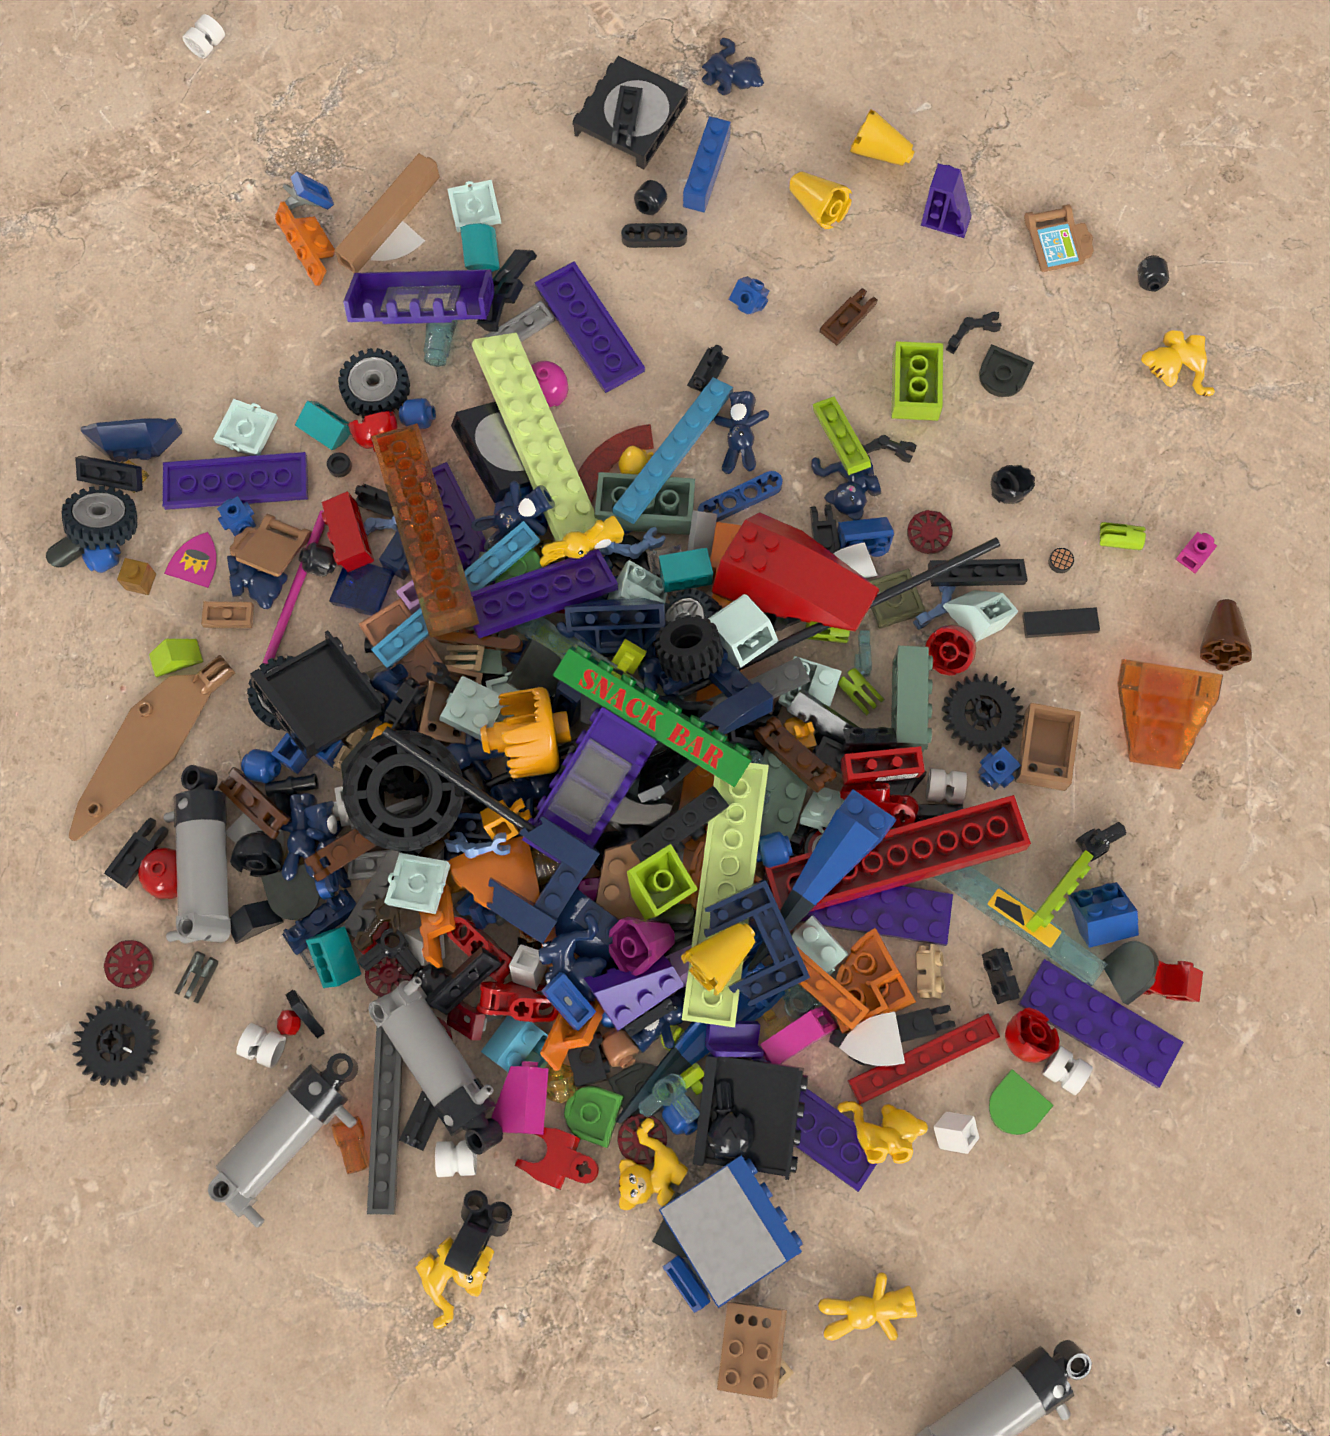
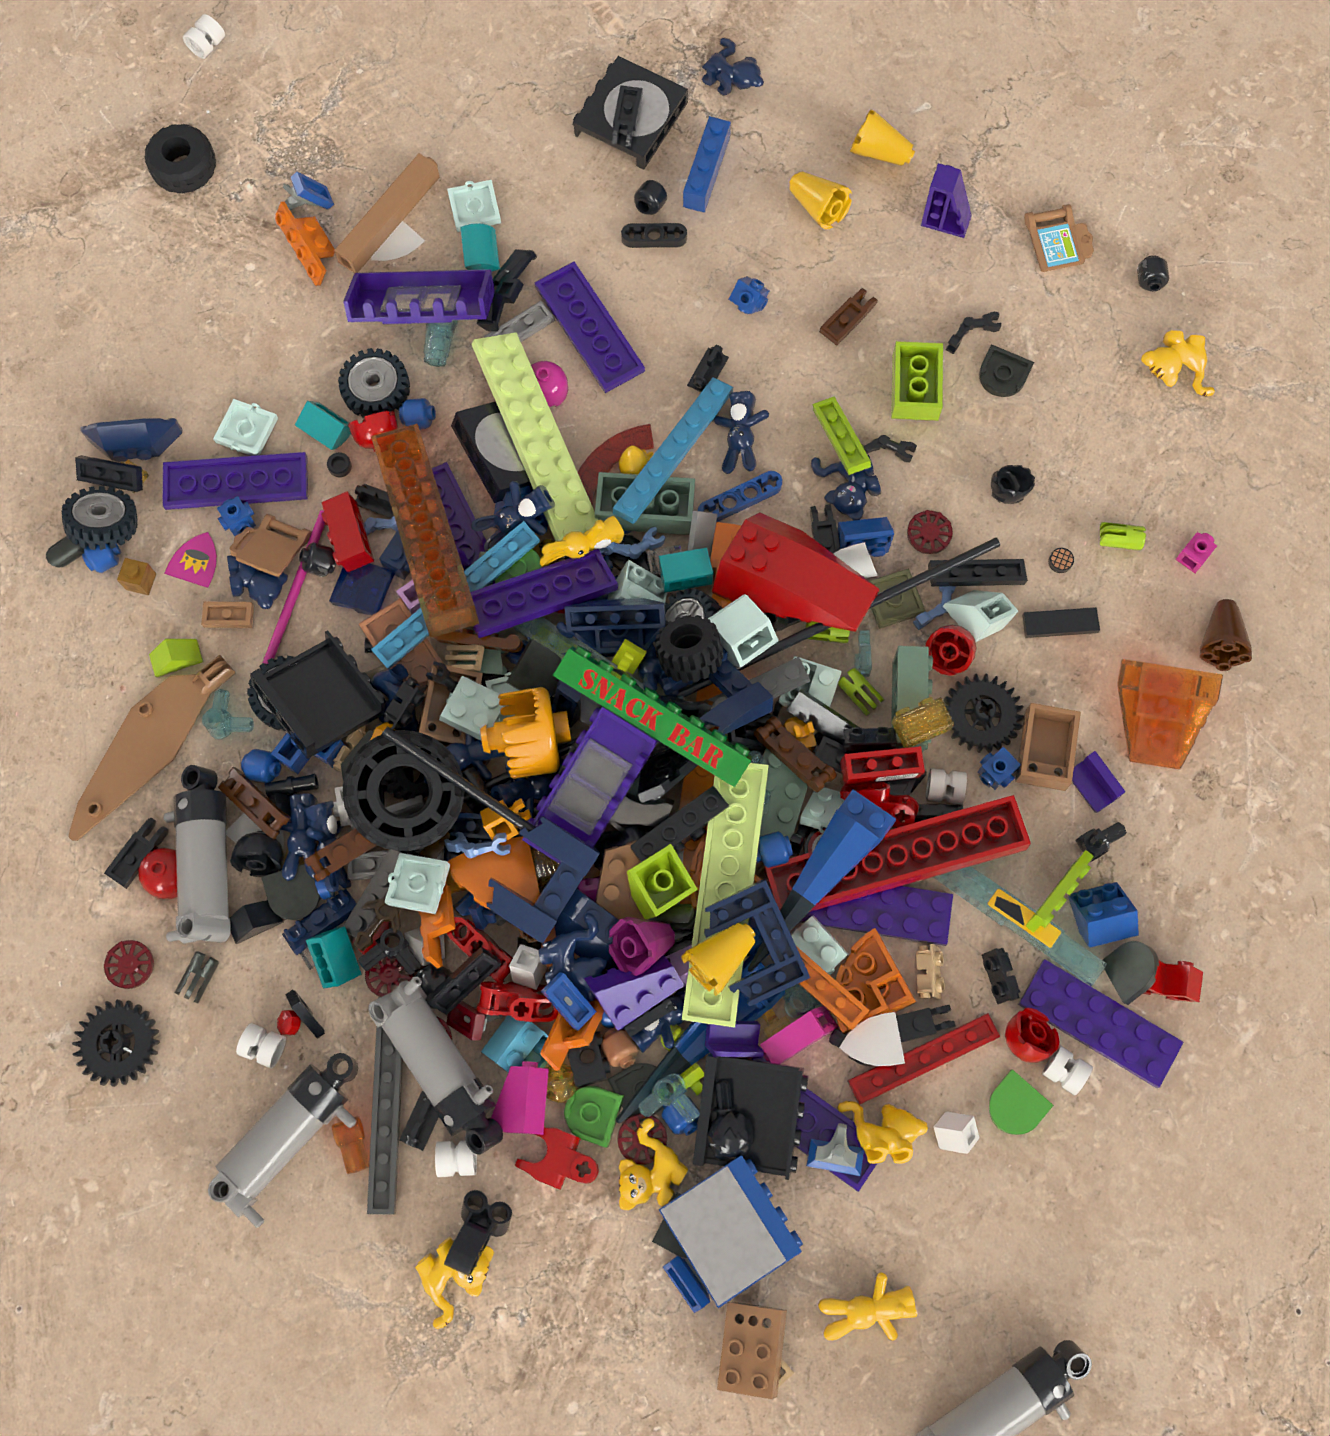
none -> black tyre [144,124,216,194]
none -> clear light blue axle [202,689,254,739]
none -> piece [806,1123,864,1176]
none -> clear yellow brick [892,697,954,748]
none -> dark purple panel [1072,751,1126,813]

